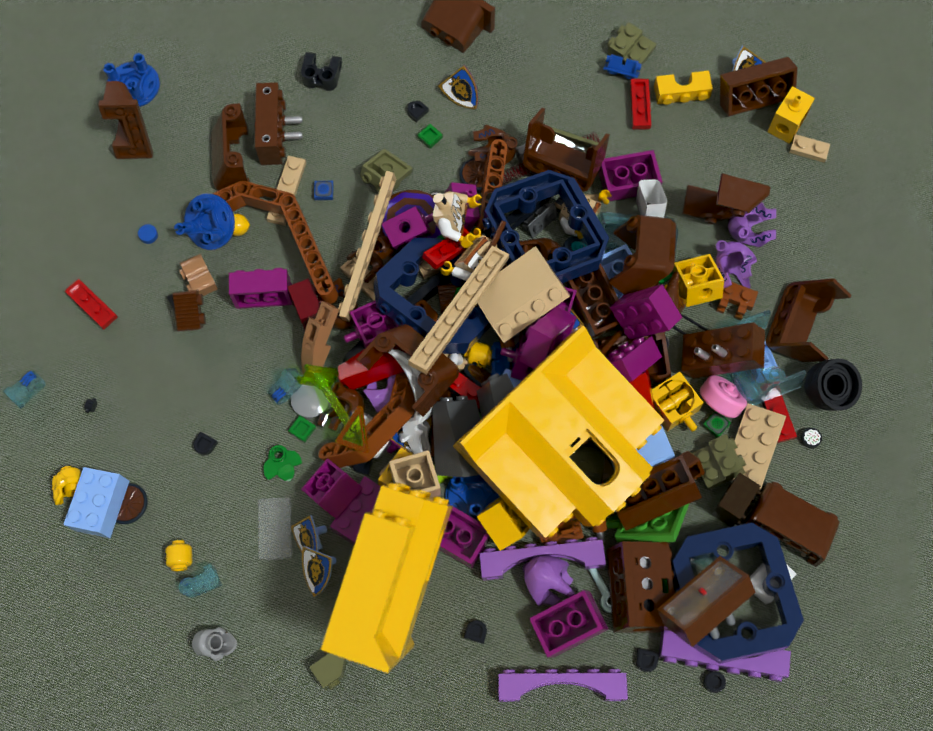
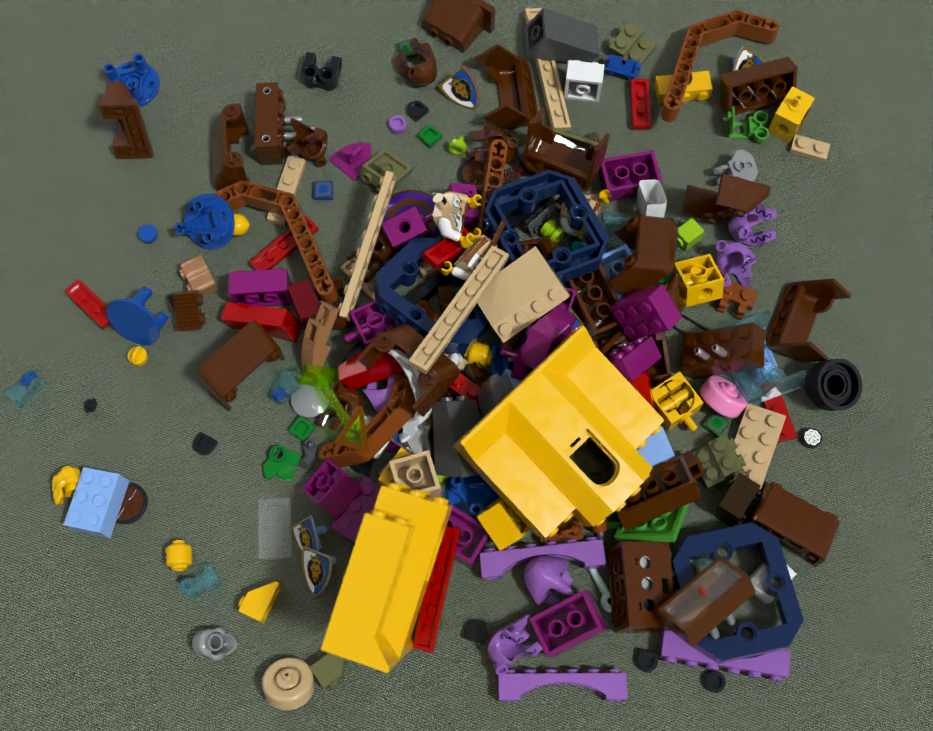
none -> blue piece [107,286,169,345]
none -> yellow tile [127,345,148,366]
none -> reddish brown windscreen [197,320,285,411]
none -> red slope [221,302,302,343]
none -> yellow slope [238,581,282,624]
none -> red plate [249,215,319,270]
none -> tan wheel [262,658,315,710]
none -> reddish brown piece [286,118,328,167]
none -> dark grey arm [300,439,318,469]
none -> magenta shield [329,142,371,181]
none -> medium lavender tile [389,115,407,134]
none -> reddish brown piece [396,38,437,86]
none -> green tile [398,39,419,59]
none -> red plate [413,526,461,653]
none -> lime tile [448,136,467,155]
none -> reddish brown windscreen [475,44,538,128]
none -> medium lavender piece [487,614,543,675]
none -> tan plate [524,8,571,131]
none -> dark grey slope [524,8,599,63]
none -> lime wheel [540,219,566,243]
none -> white brick [564,60,605,102]
none -> dark orange beam [661,10,780,122]
none -> lime brick [675,218,705,251]
none -> light grey hinge [713,150,759,185]
none -> bright green piece [726,106,769,143]

